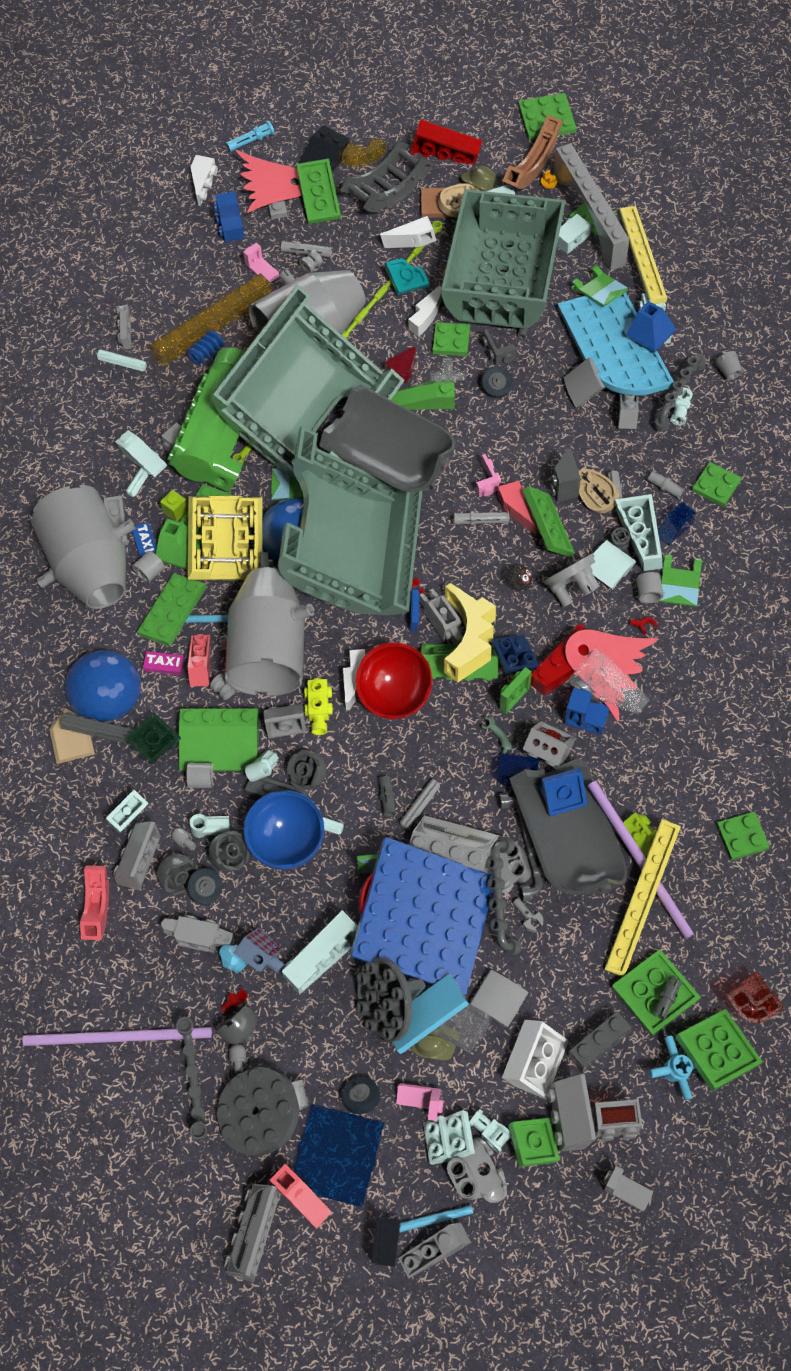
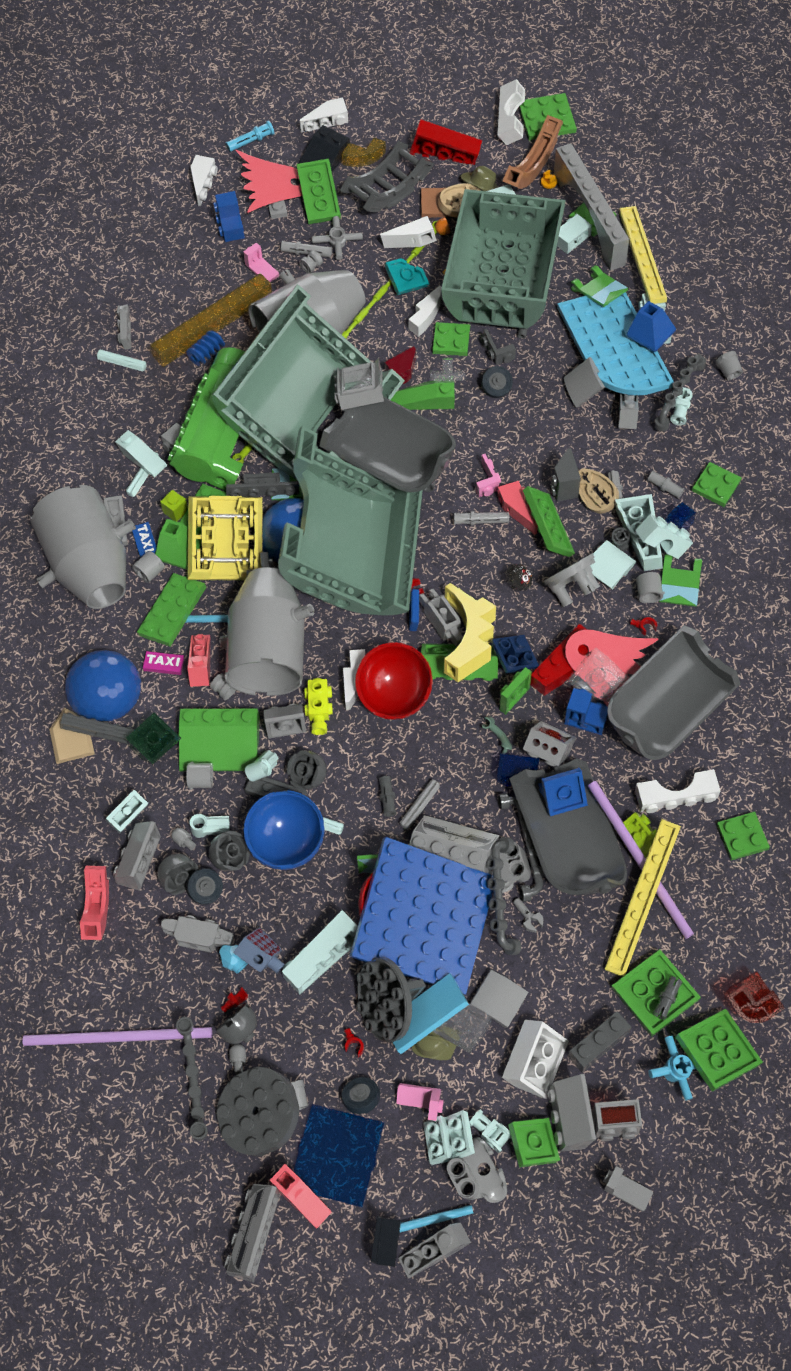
none -> dark grey bracket [226,473,299,497]
none -> white slope [300,98,348,133]
none -> light grey bar [312,216,363,260]
none -> light grey window [334,357,384,410]
none -> red piece [344,1028,364,1057]
none -> orange piece [435,217,451,235]
none -> white arch [497,79,525,145]
none -> dark grey panel [608,625,741,760]
none -> light aqua arch [635,514,693,559]
none -> white arch [635,769,720,813]

